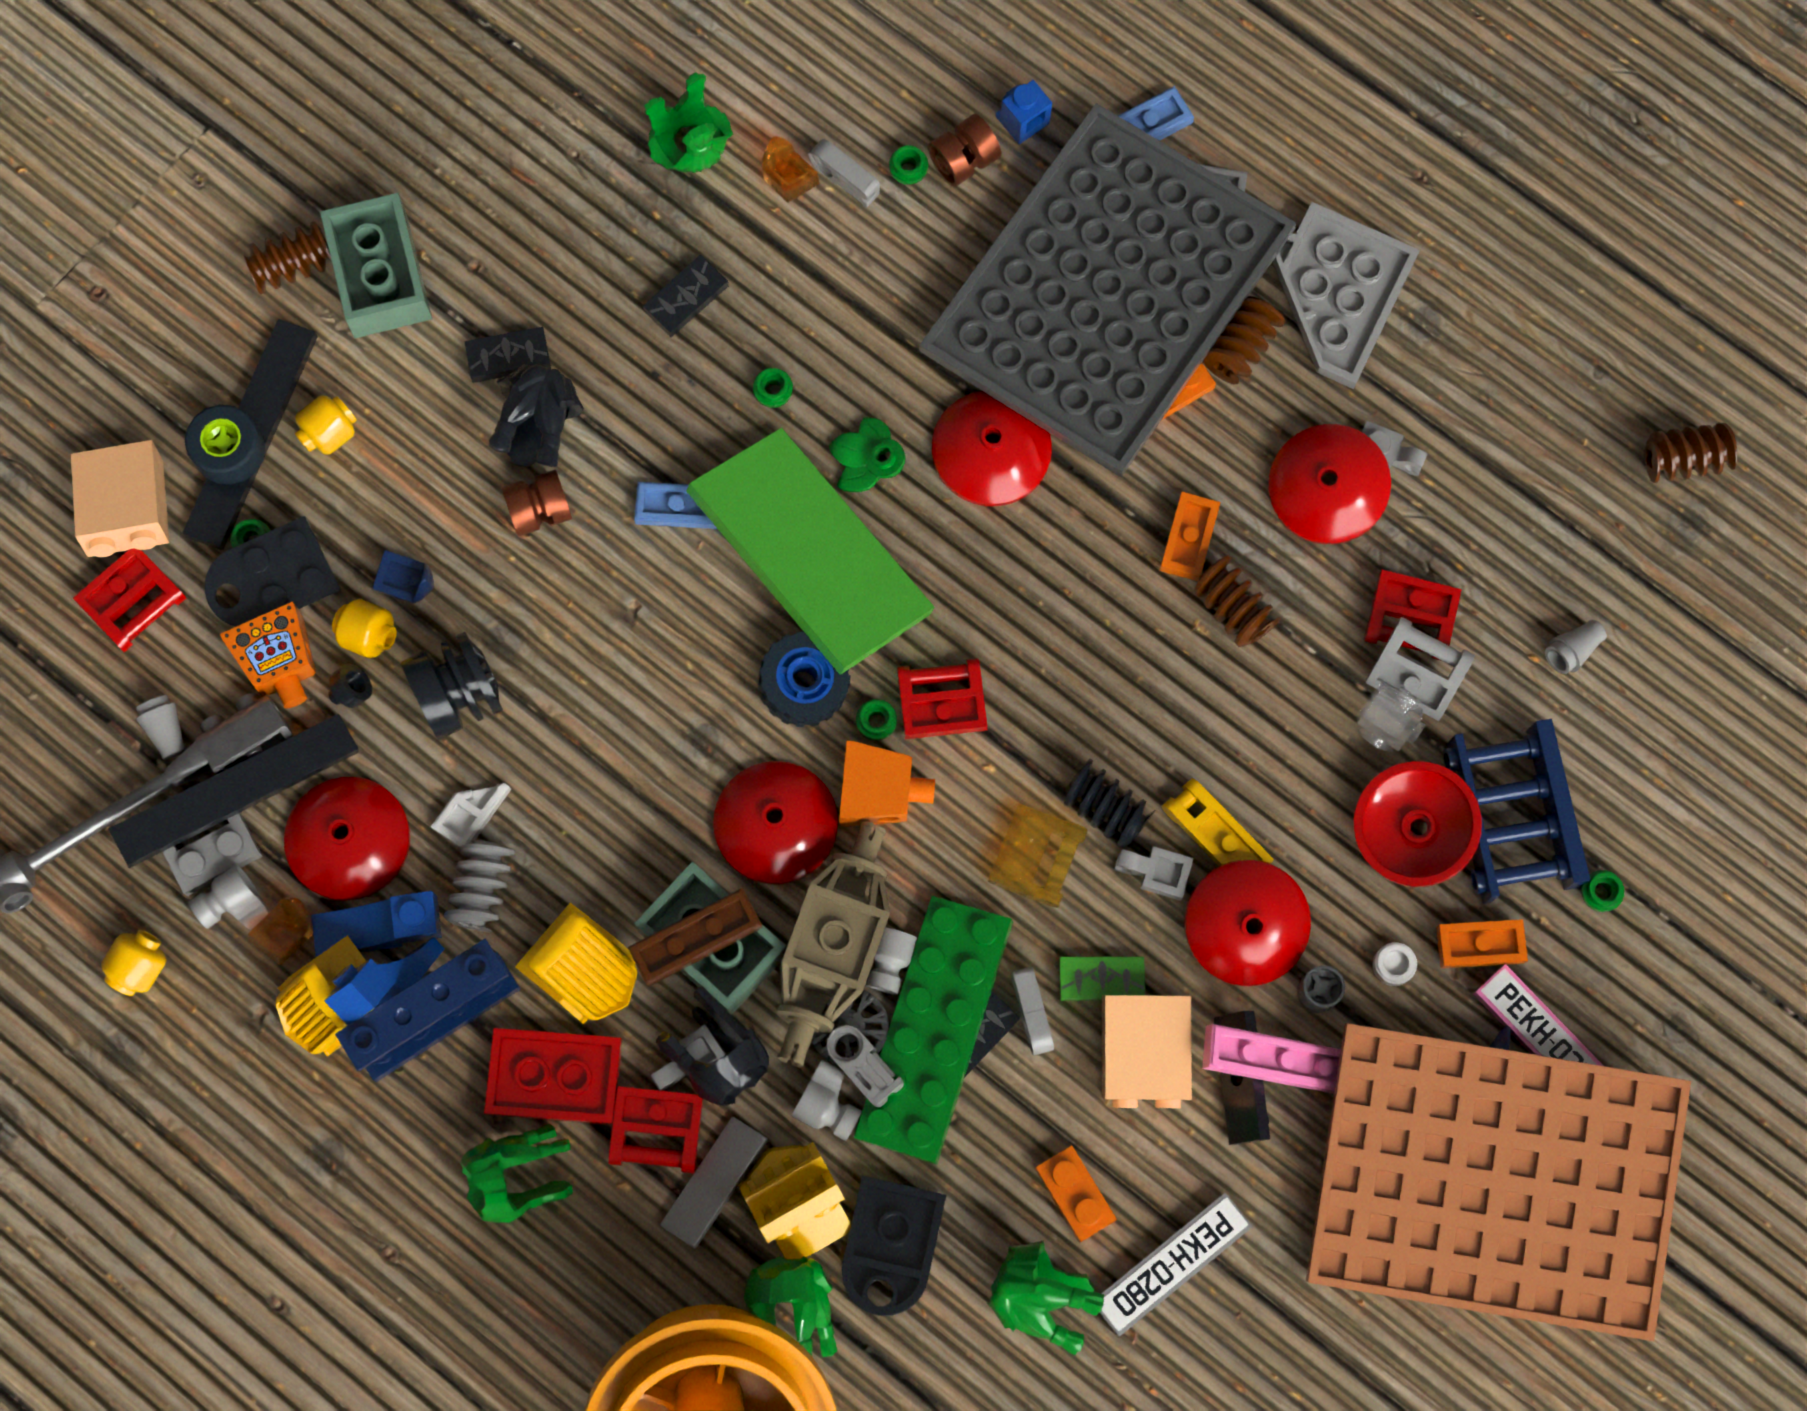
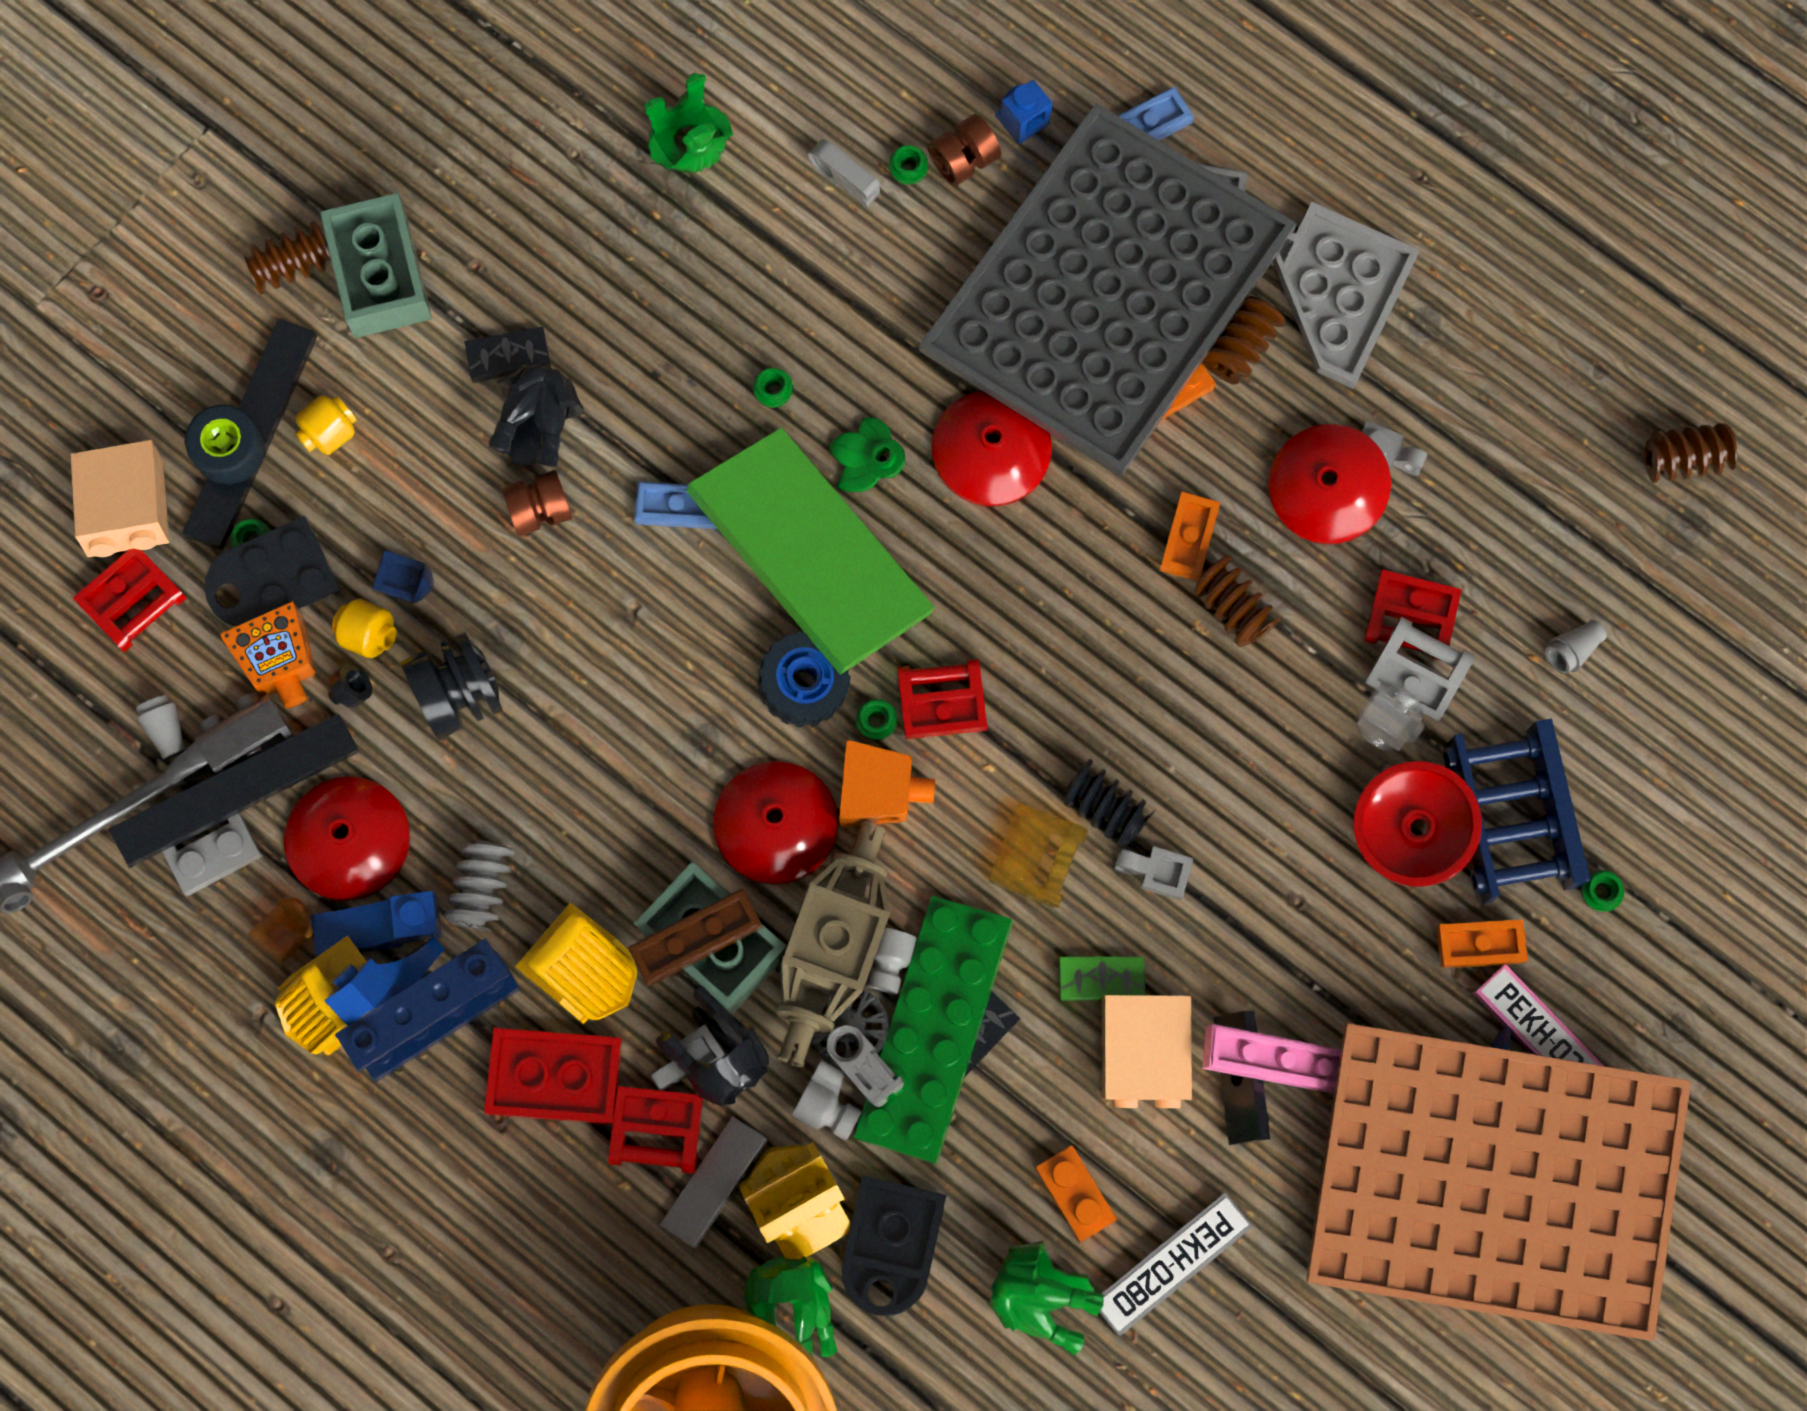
yellow head [101,930,167,996] -> none
light grey piece [188,864,272,930] -> none
white tile [431,783,511,848] -> none
green piece [460,1124,573,1223] -> none
black tile [643,255,729,338] -> none
clear orange plate [762,136,820,203] -> none
light grey piece [1011,966,1054,1056] -> none
yellow plate [1161,778,1274,866] -> none
red dish [1184,859,1311,986] -> none
dark grey wheel [1297,965,1345,1013] -> none
white tile [1373,942,1417,986] -> none

